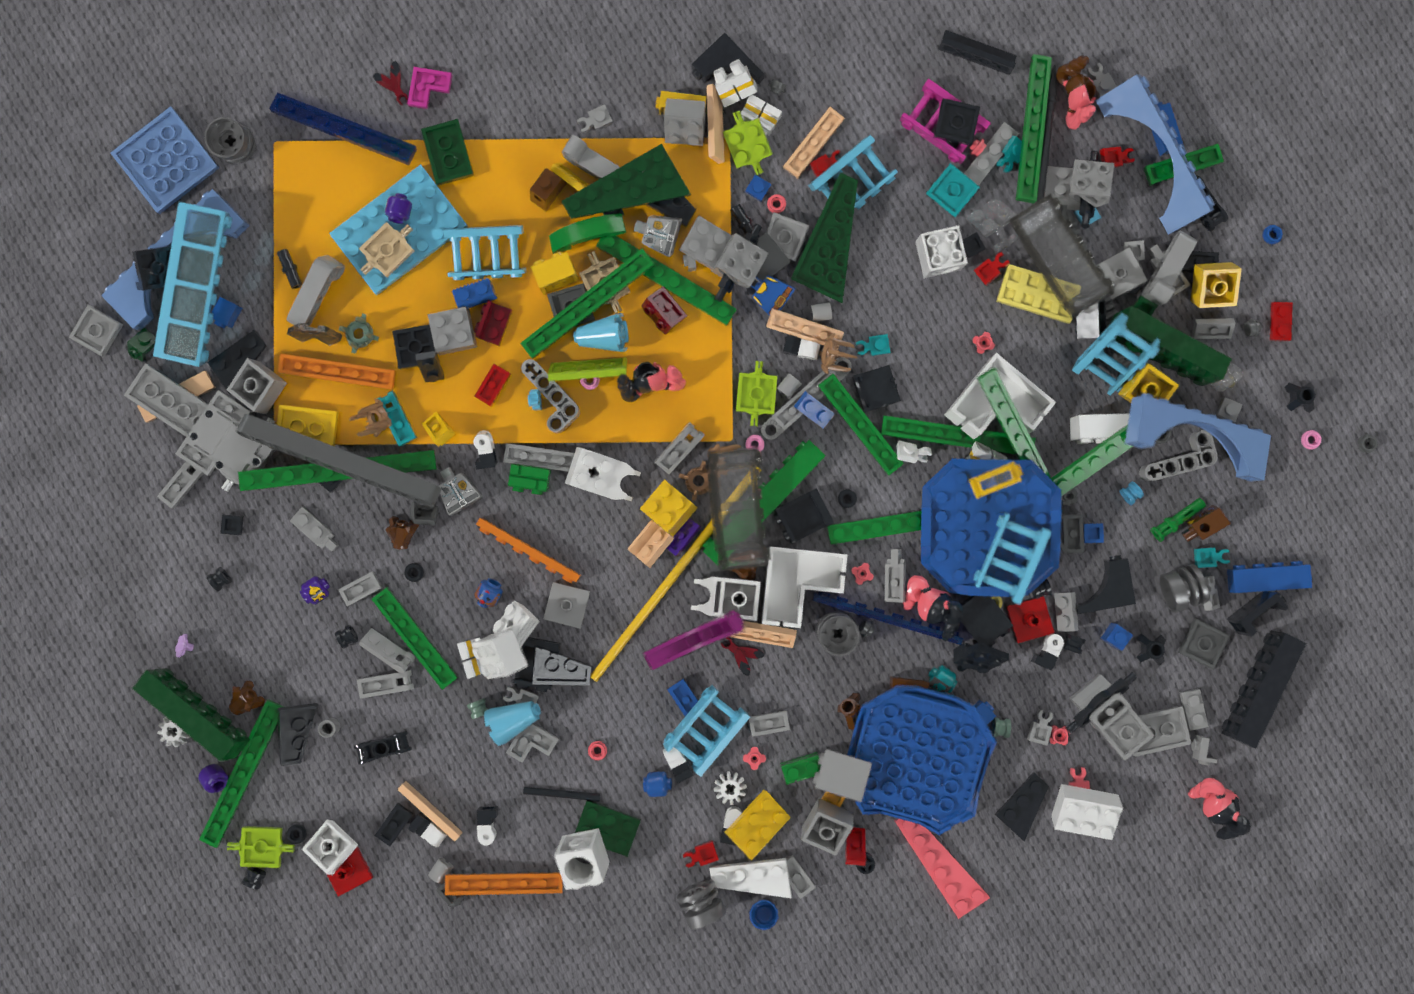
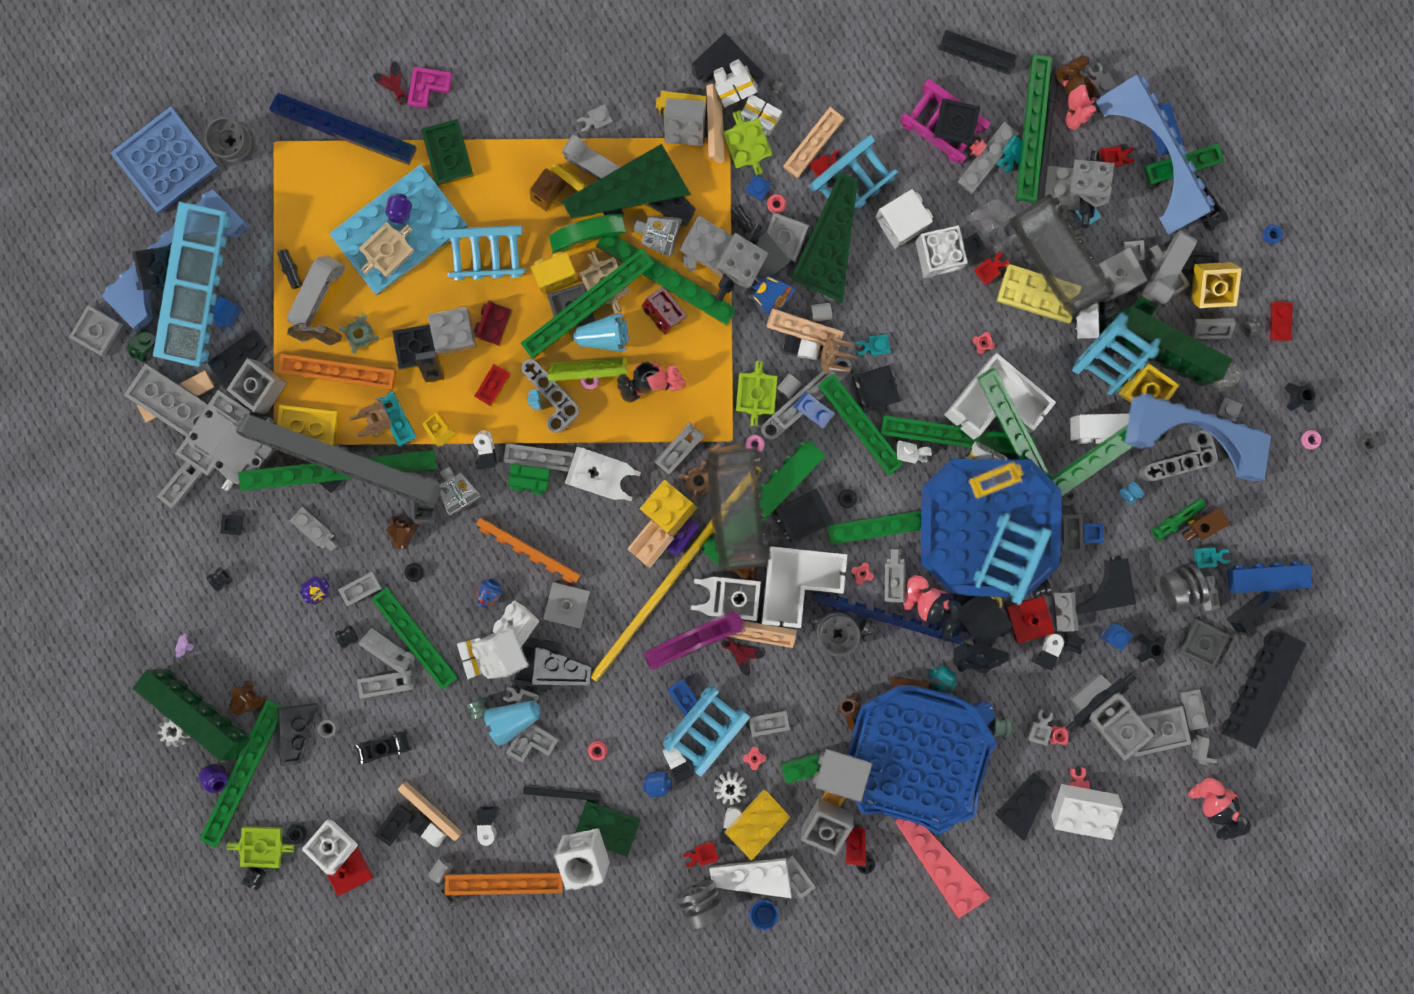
blue brick [452,278,497,309] -> none
teal tile [926,163,980,217] -> none
none -> white brick [875,189,933,249]

